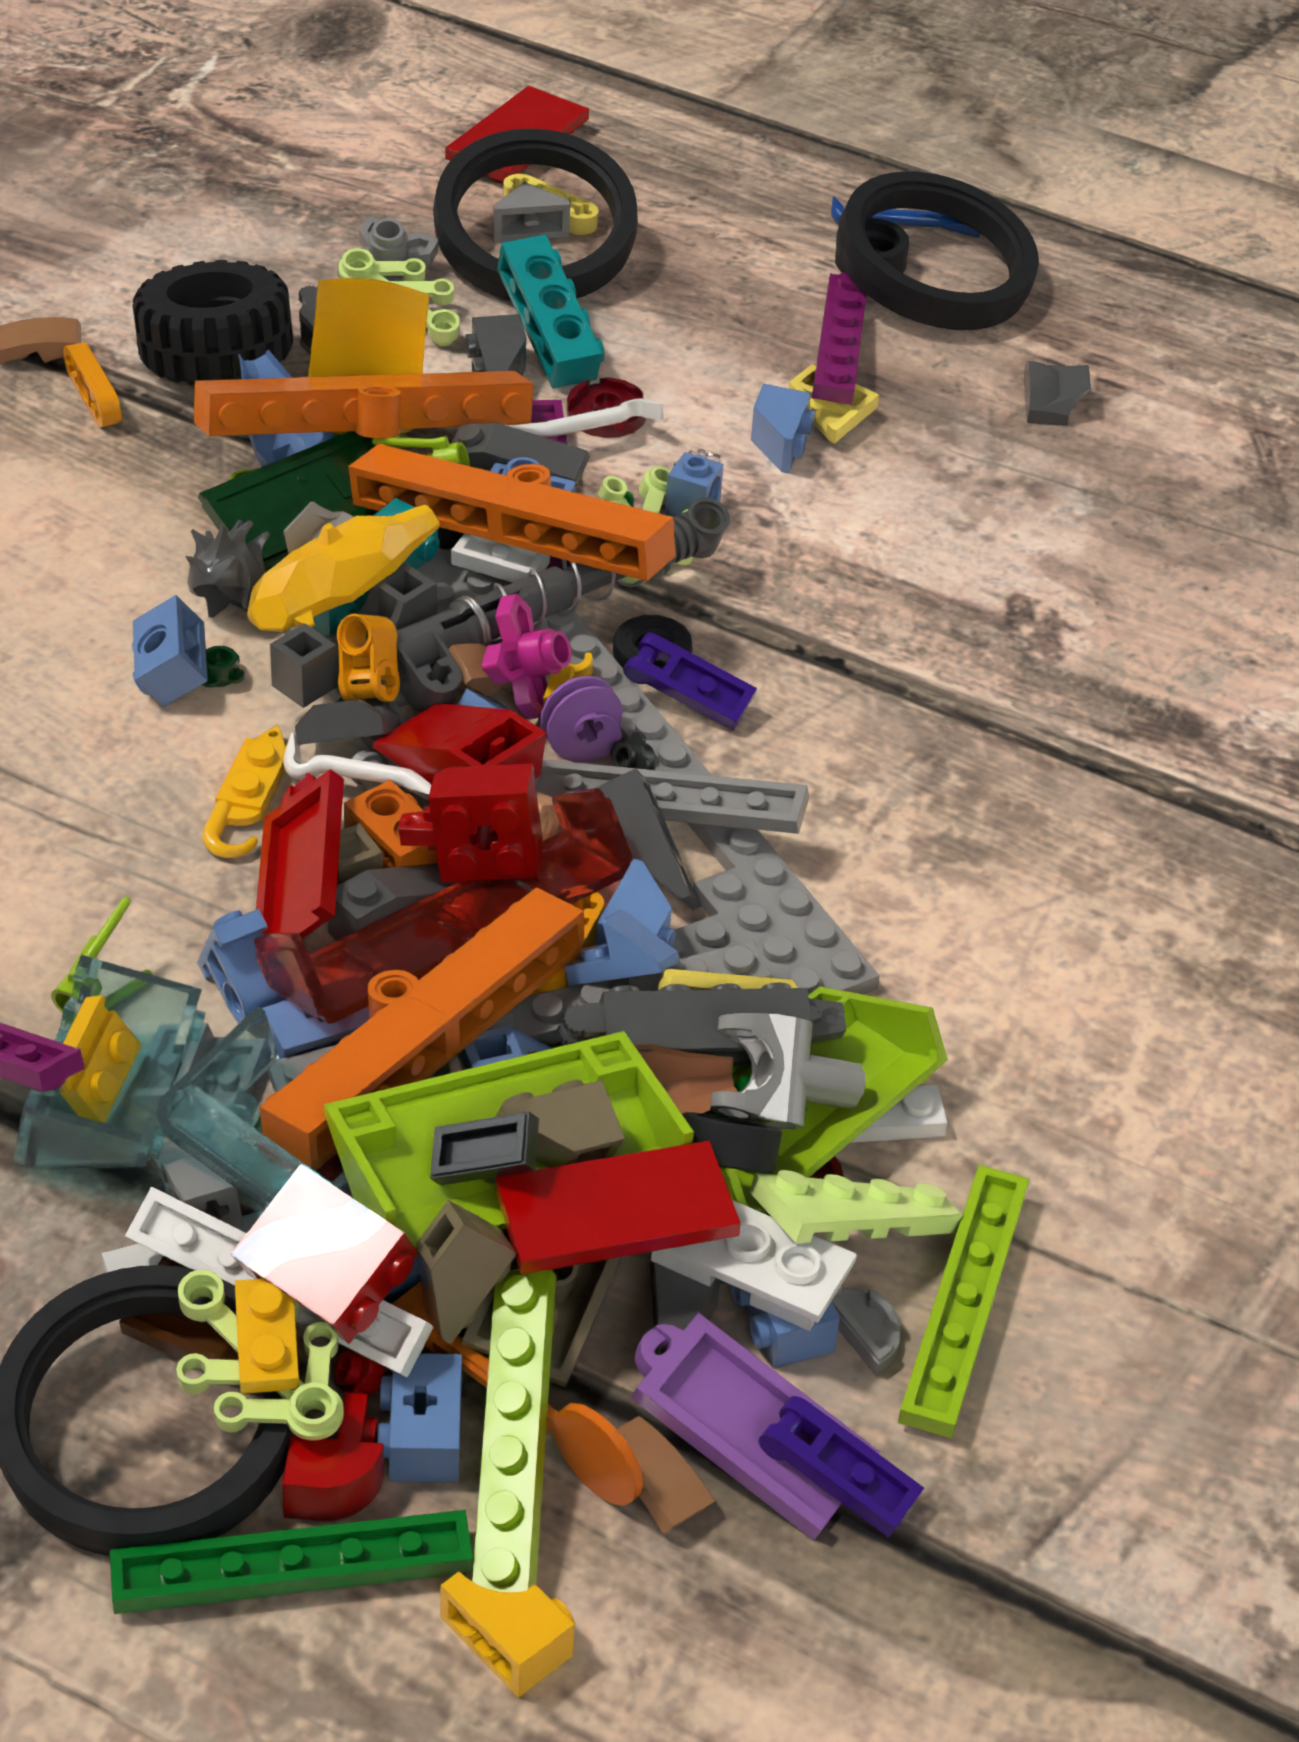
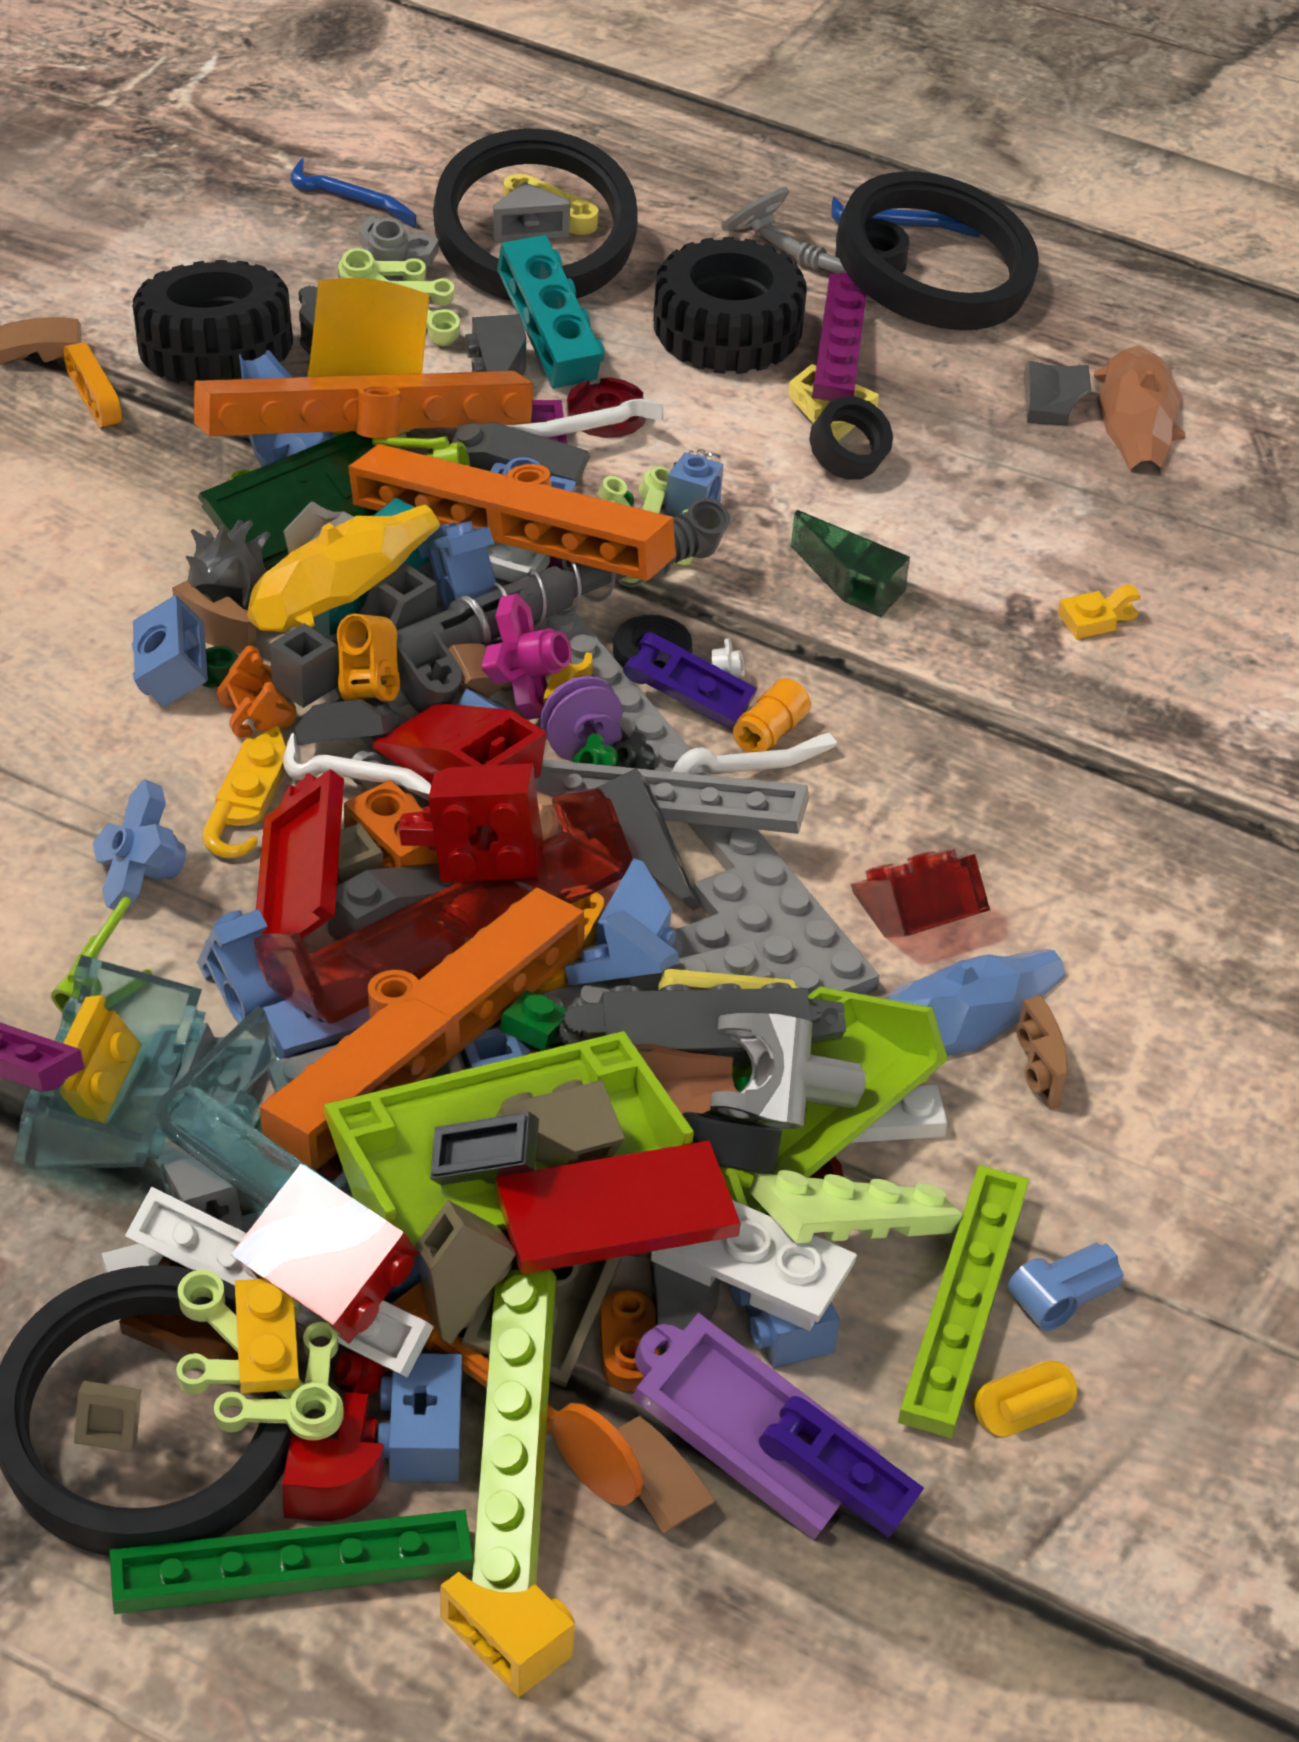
red tile [445,85,589,183] -> none
medium blue slope [751,384,816,473] -> none
light grey tile [832,1284,901,1377] -> none
none -> dark tan tile [74,1381,142,1452]
none -> medium blue plant [93,779,186,911]
none -> medium nougat slope [172,581,258,655]
none -> orange piece [217,645,296,737]
none -> blue piece [290,158,416,228]
none -> medium blue pin [418,521,496,610]
none -> green plate [499,990,566,1051]
none -> green plate [573,734,619,767]
none -> orange plate [600,1289,659,1392]
none -> black tyre [653,237,807,374]
none -> white piece [672,733,837,774]
none -> white plate [712,638,745,678]
none -> light grey dish [721,187,847,274]
none -> light orange piece [733,678,811,753]
none -> clear green slope [791,510,910,618]
none -> black tyre [809,396,894,480]
none -> clear red slope [851,848,990,938]
none -> medium blue piece [885,949,1066,1056]
none -> yellow piece [969,1360,1077,1437]
none -> medium blue piece [1008,1243,1124,1331]
none -> medium nougat slope [1016,995,1067,1110]
none -> yellow plate [1058,584,1141,640]
none -> nougat piece [1094,346,1185,473]

